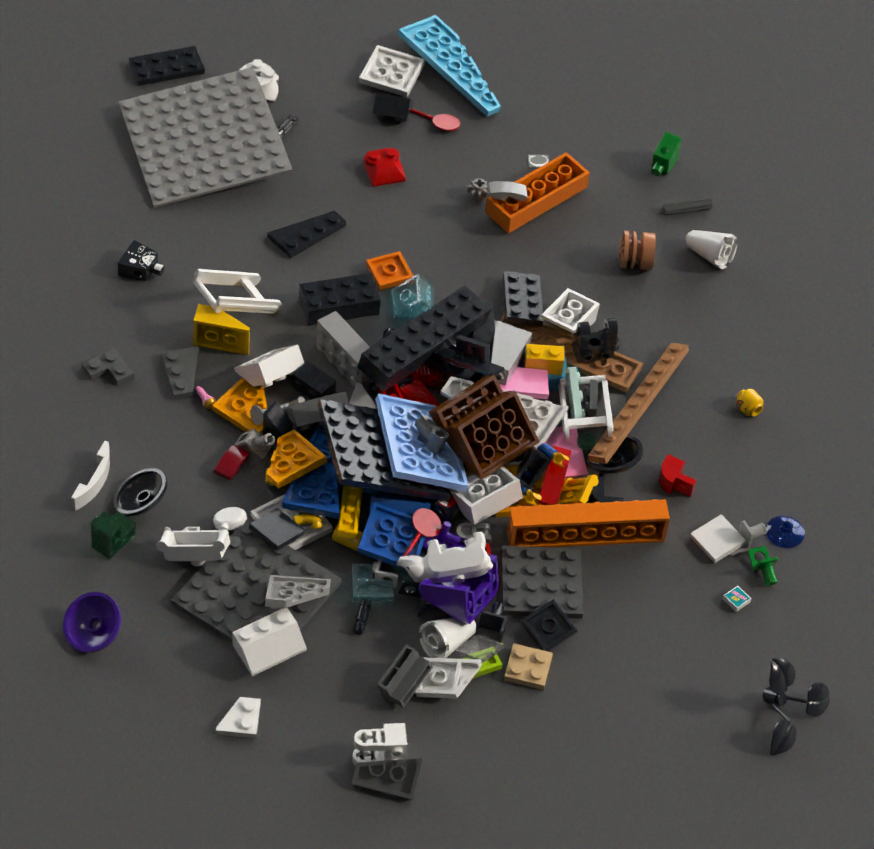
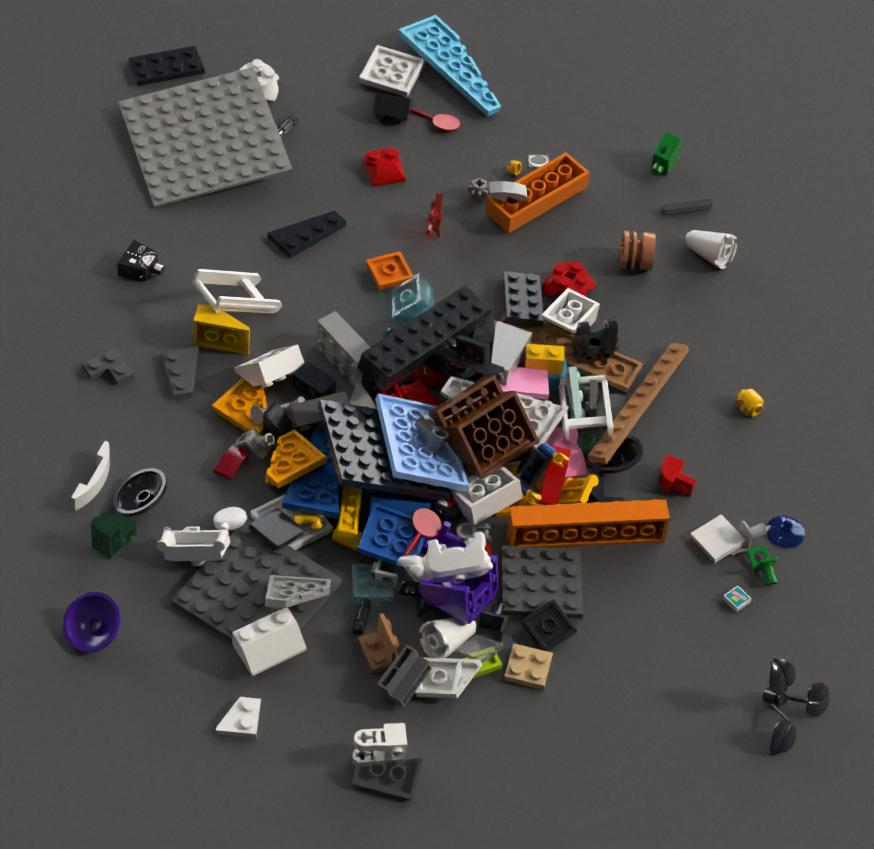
bright pink piece [195,386,216,409] -> none
black brick [299,273,381,326] -> none
none -> medium nougat bracket [358,613,399,674]
none -> clear red plate [426,193,443,238]
none -> yellow hinge [507,161,522,175]
none -> red brick [542,261,595,297]

